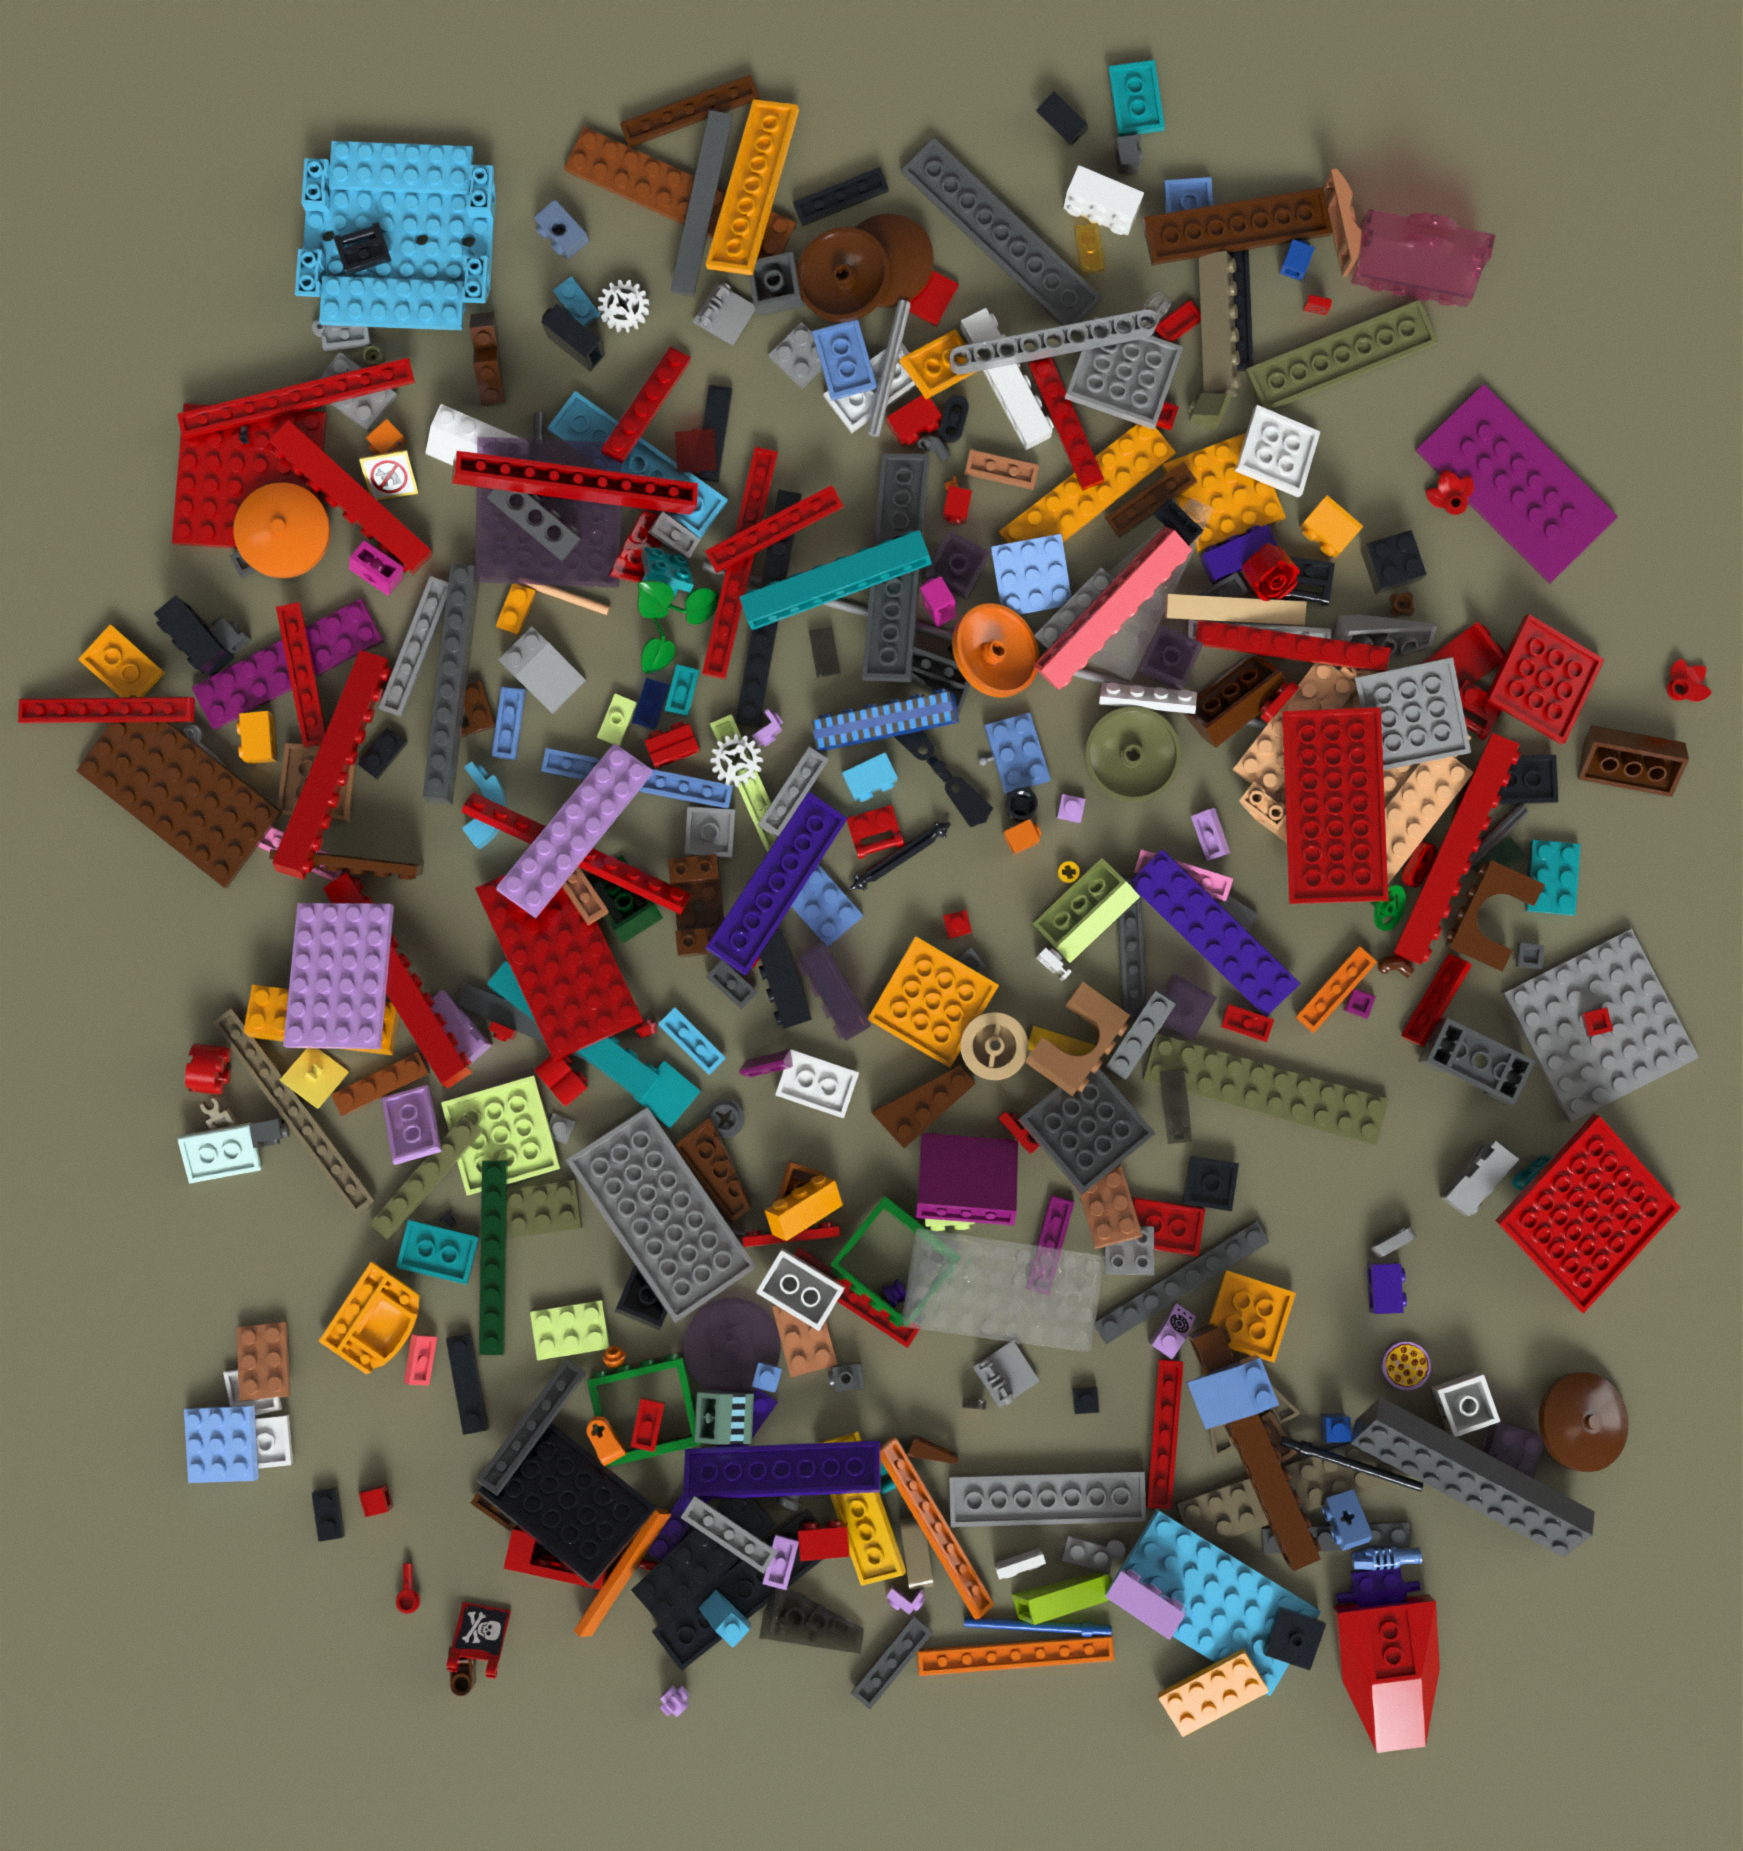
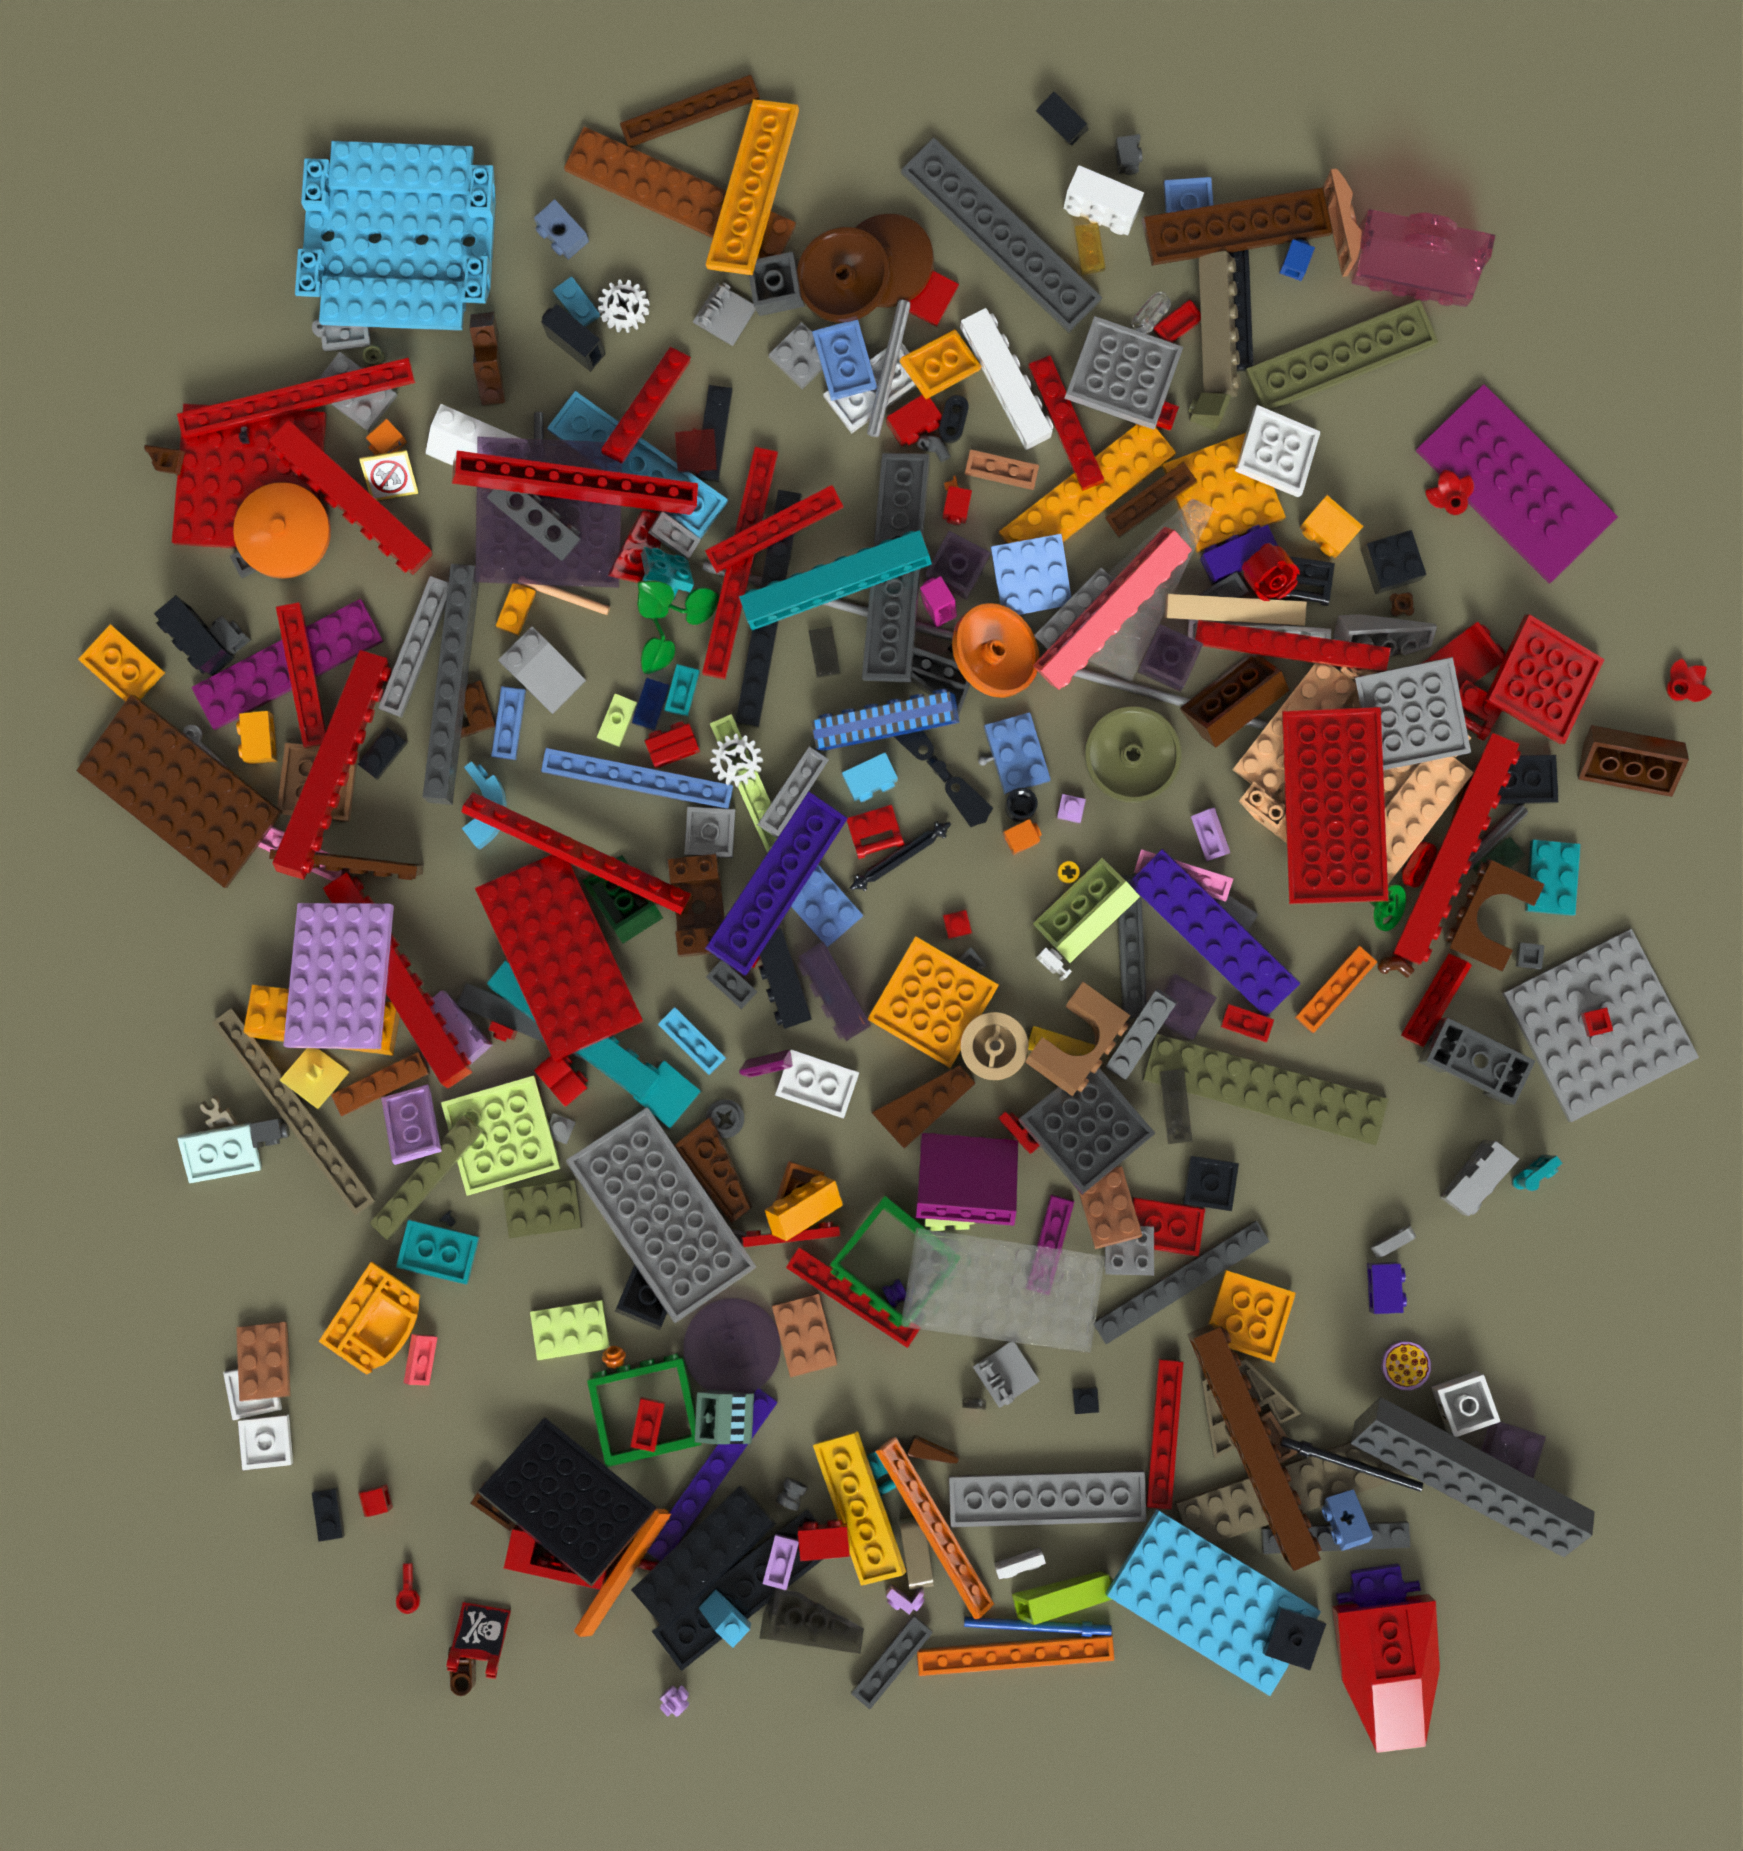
red tile [18,697,195,724] -> none
light blue plate [184,1405,259,1483] -> none
red brick [185,1043,232,1095] -> none
black plate [333,222,392,275] -> none
dark pink brick [349,540,404,596] -> none
black plate [446,1333,489,1435] -> none
dark grey plate [476,1359,586,1496] -> none
dark green plate [479,1160,508,1355] -> none
lavender plate [496,743,653,918] -> none
nougat plate [562,867,608,925] -> none
orange piece [587,1416,627,1466] -> none
red plate [635,1019,659,1038] -> none
dark grey tile [670,110,733,297] -> none
light grey plate [681,1496,778,1574] -> none
dark purple plate [683,1441,881,1500] -> none
lavender bracket [752,709,783,747] -> none
medium blue plate [752,1361,782,1393] -> none
white brick [756,1248,845,1331] -> none
black plate [793,167,889,227] -> none
dark grey brick [828,1361,865,1392] -> none
light grey beam [949,309,1158,375] -> none
light grey hinge [1061,1535,1125,1573] -> none
white plate [1099,683,1197,714] -> none
lavender wedge [1105,1568,1187,1640] -> none
teal plate [1108,60,1165,137] -> none
lavender slope [1148,1302,1196,1359] -> none
black plate [1153,498,1204,546] -> none
plate [1157,1648,1269,1737] -> none
medium blue slope [1187,1354,1279,1429] -> none
red plate [1260,681,1300,724] -> none
red tile [1303,295,1332,315] -> none
blue brick [1320,1413,1351,1443] -> none
magenta tile [1344,988,1376,1019] -> none
medium blue hinge [1351,1546,1422,1571] -> none
red plate [1495,1113,1681,1314] -> none
reddish brown dish [1538,1372,1629,1472] -> none
none -> reddish brown tile [144,445,185,475]

